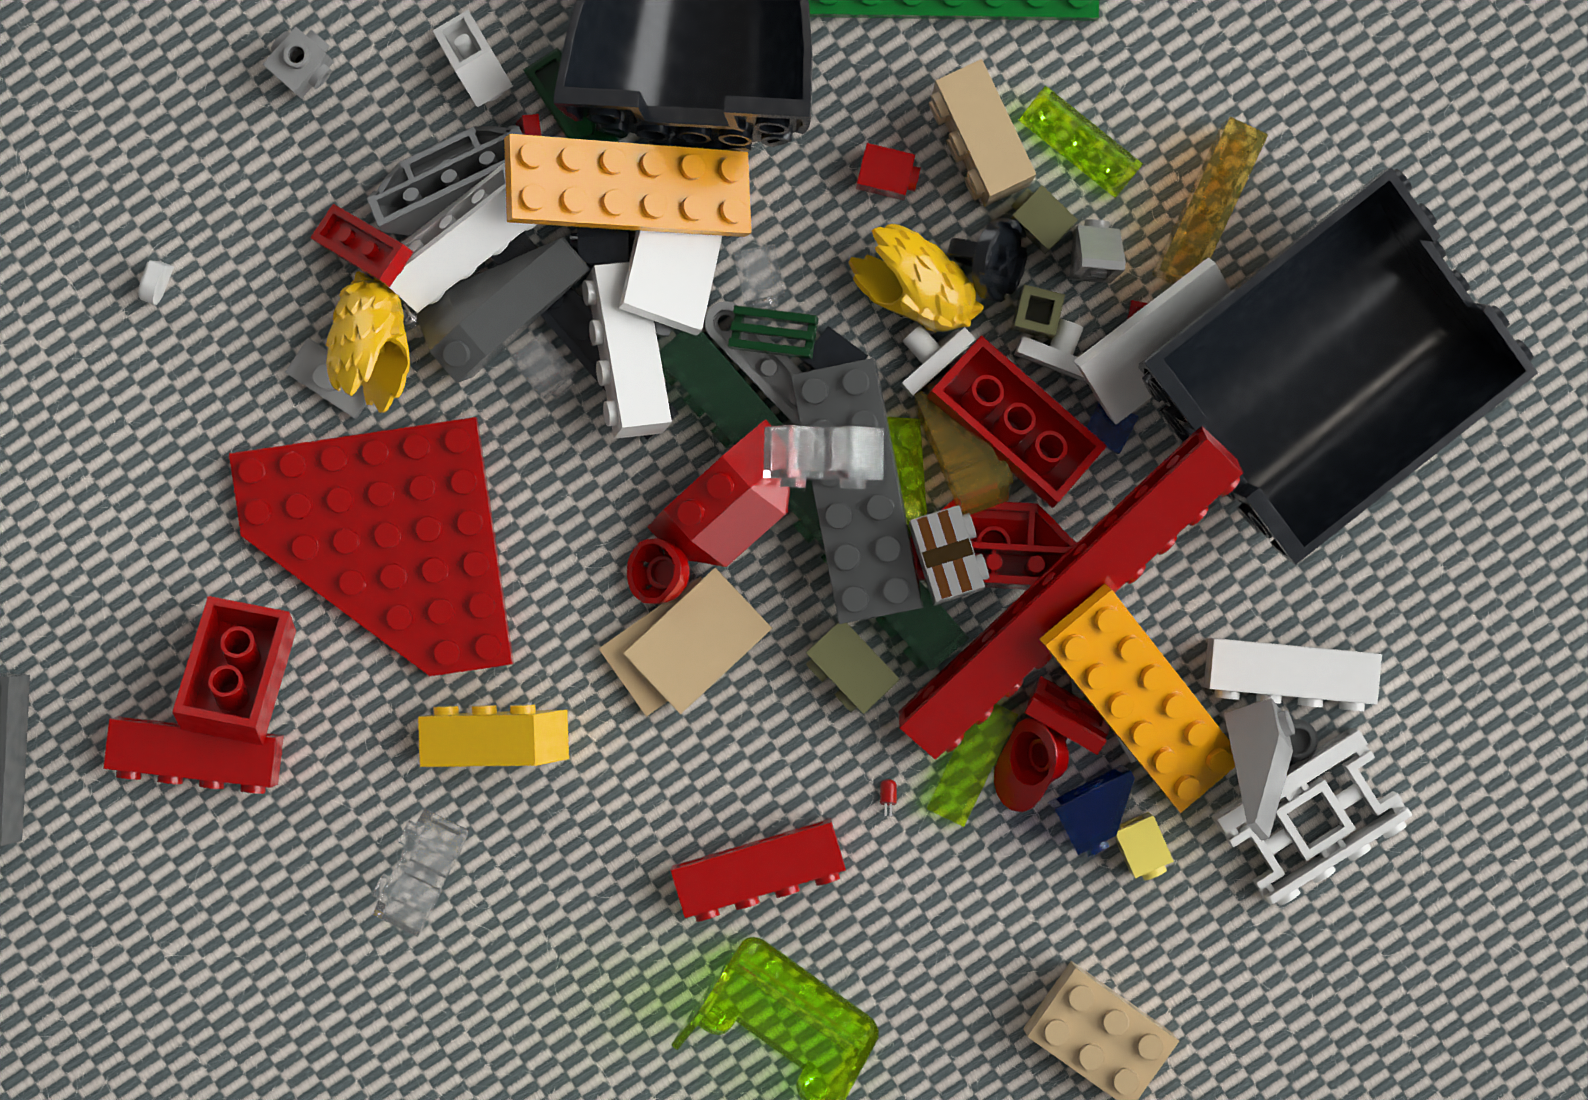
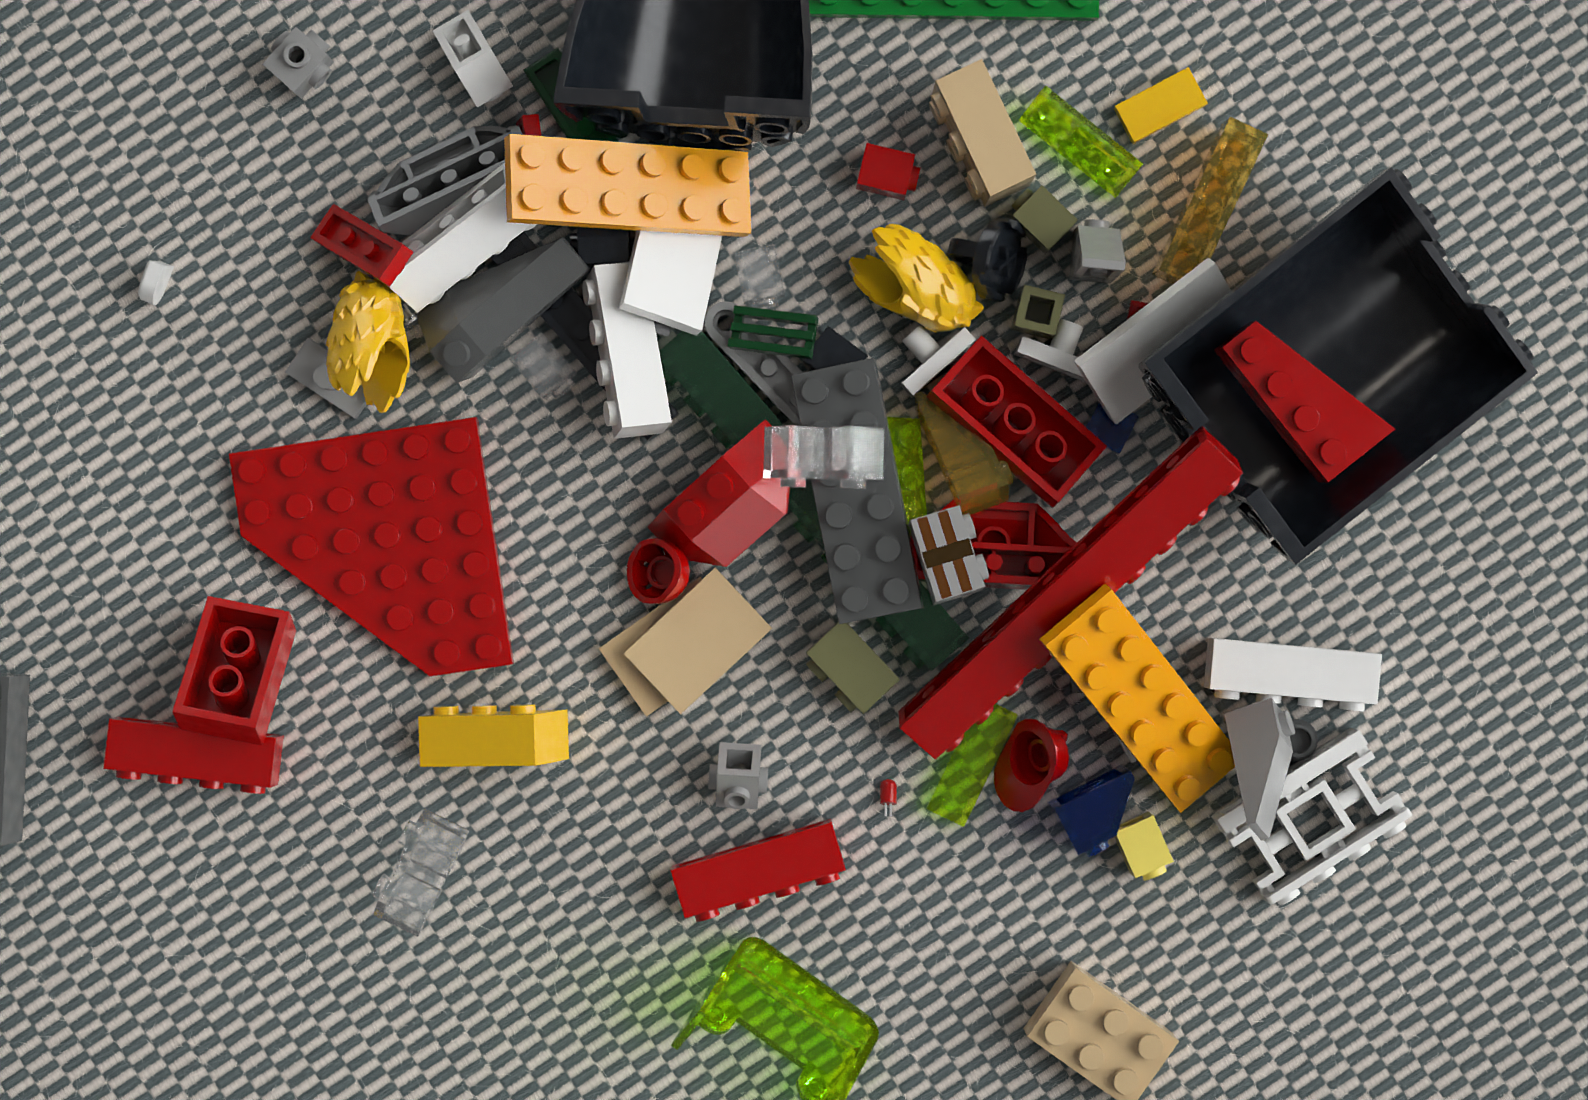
red plate [1024,676,1110,755] -> none
none -> light grey brick [708,742,768,809]
none -> yellow tile [1114,67,1208,144]
none -> red wedge [1214,321,1395,482]

